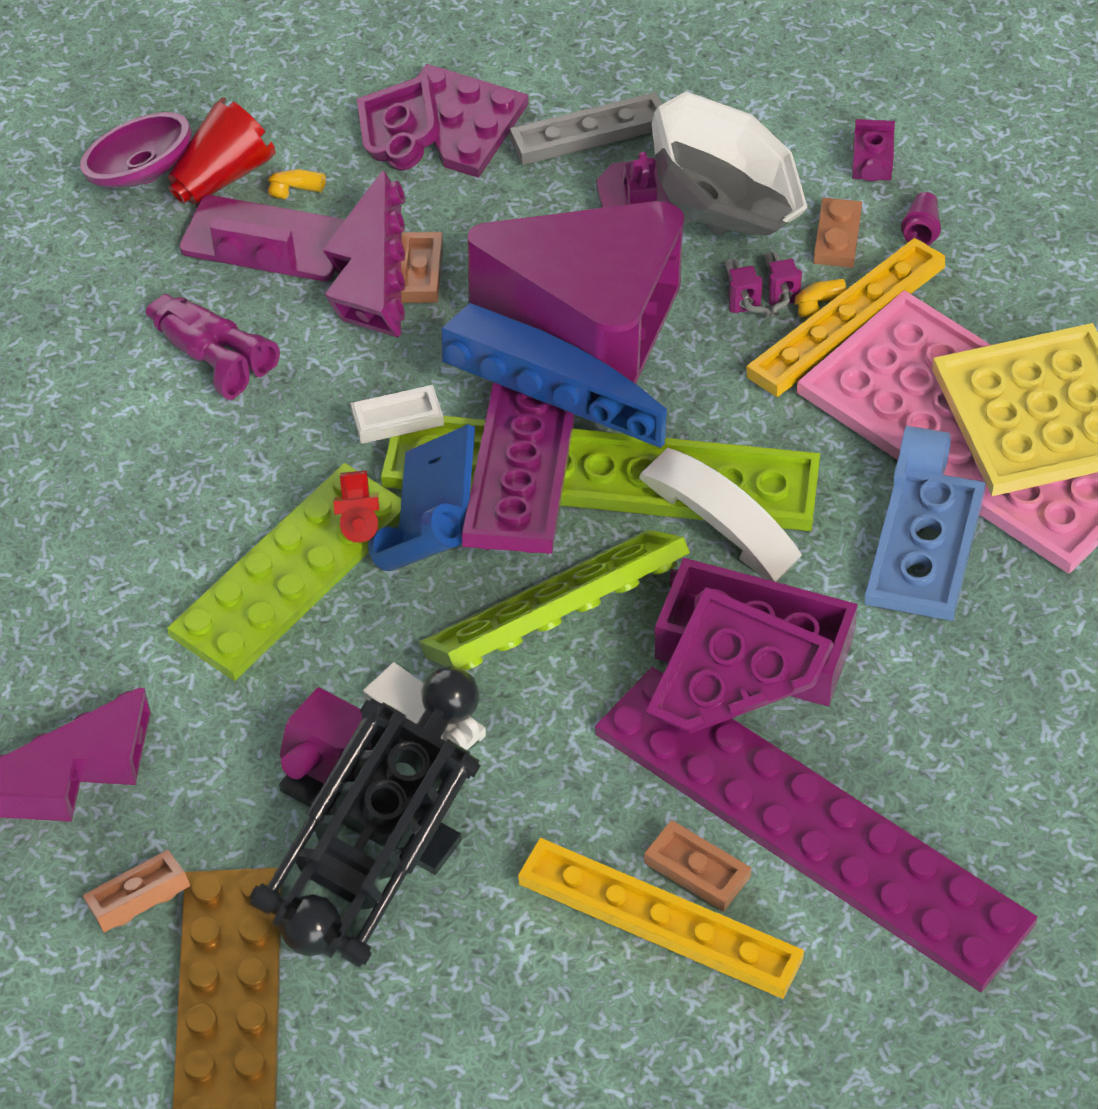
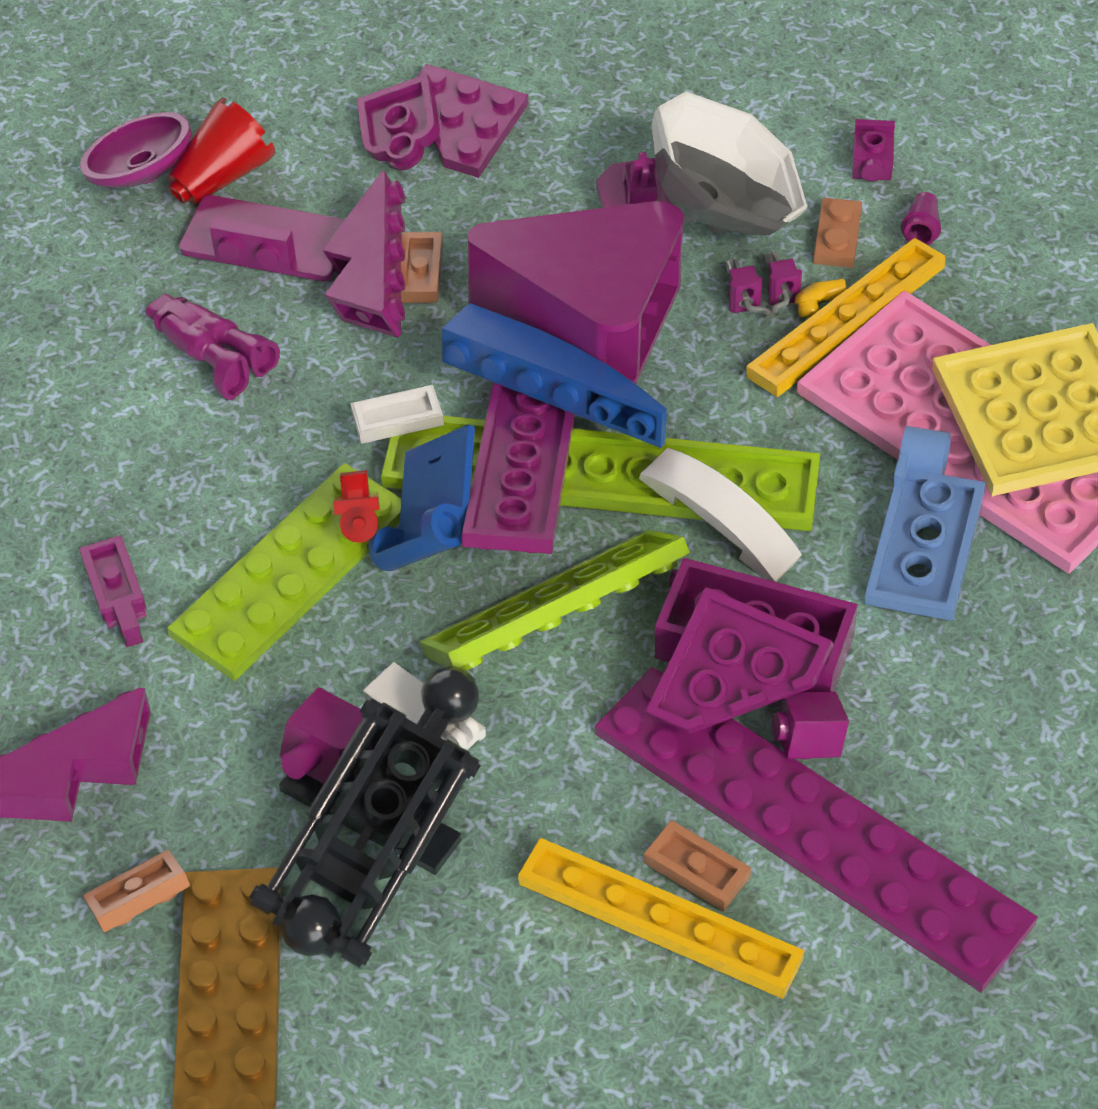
yellow arm [267,169,326,199] -> none
light grey plate [510,92,662,165] -> none
none -> magenta hinge [79,535,147,647]
none -> magenta brick [772,692,849,760]

